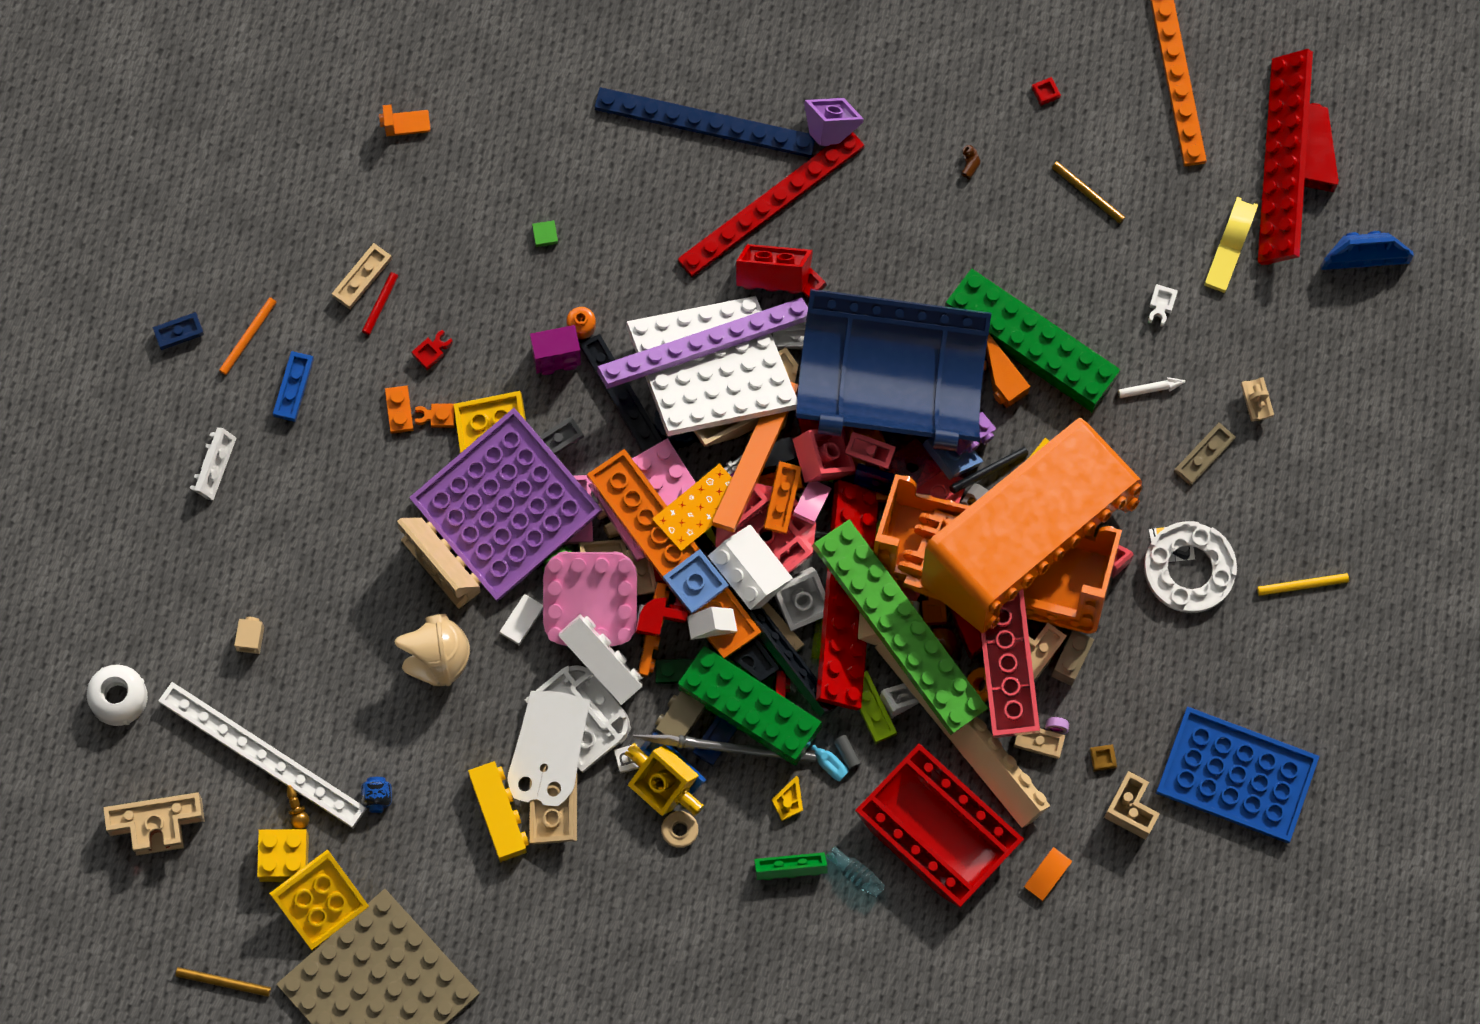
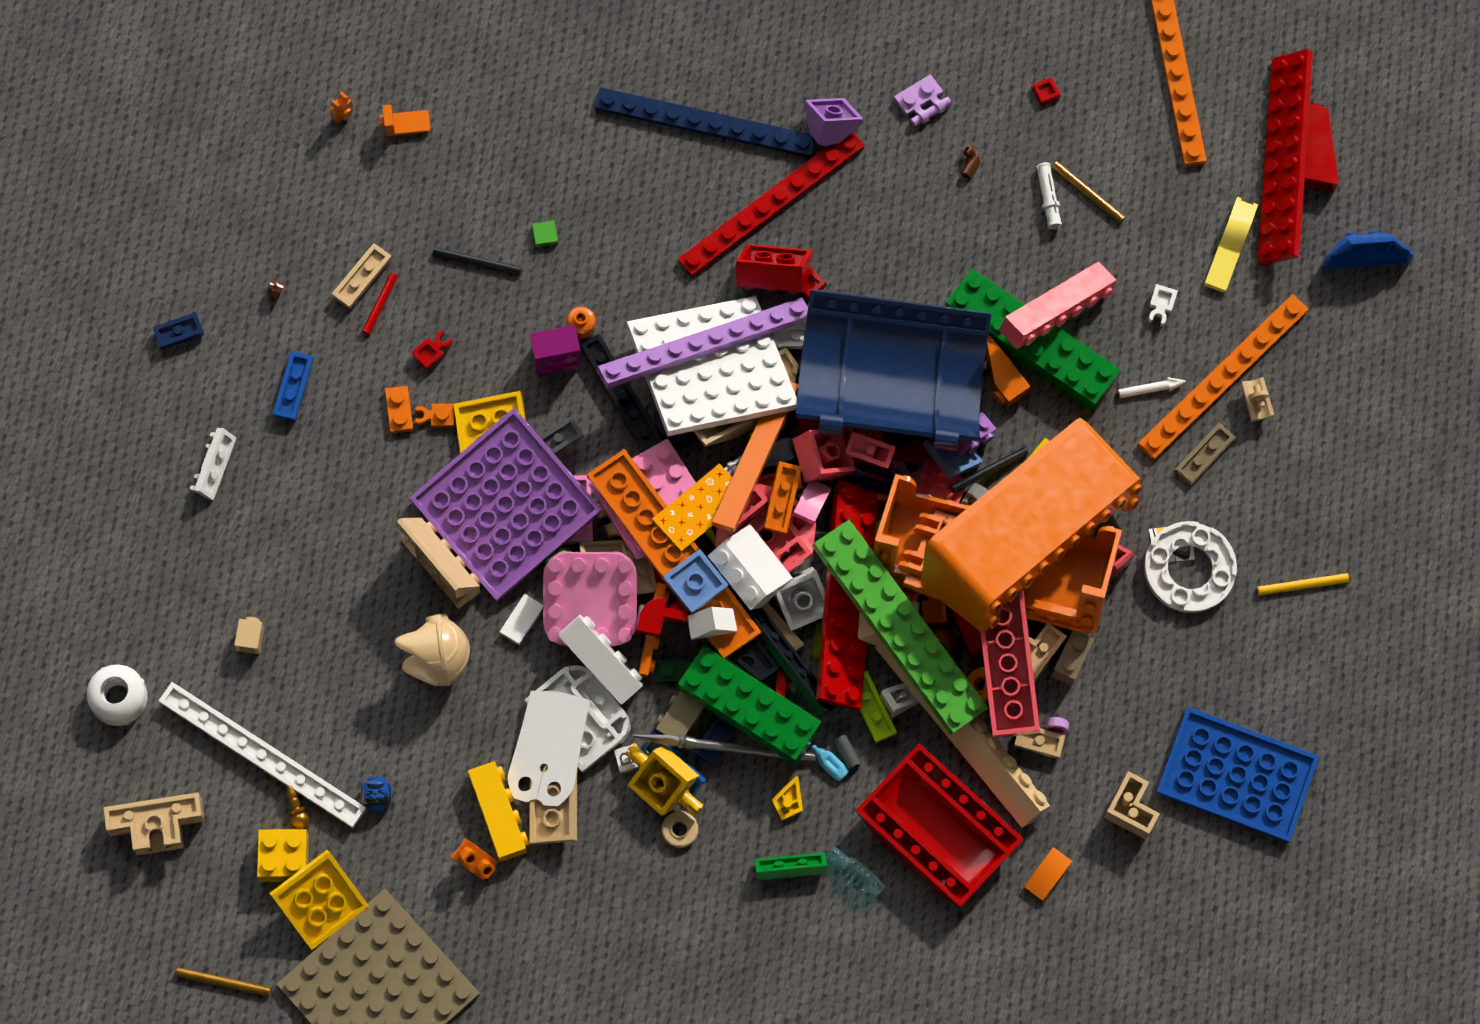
orange bar [219,297,277,375] -> none
pearl gold tile [1089,744,1117,772] -> none
none -> reddish brown plate [266,278,284,300]
none -> orange plate [330,91,353,124]
none -> black bar [433,247,522,276]
none -> orange hips [450,838,498,880]
none -> lavender plate [894,74,952,127]
none -> brick [999,261,1116,349]
none -> white pin [1036,163,1062,230]
none -> orange plate [1138,294,1309,460]

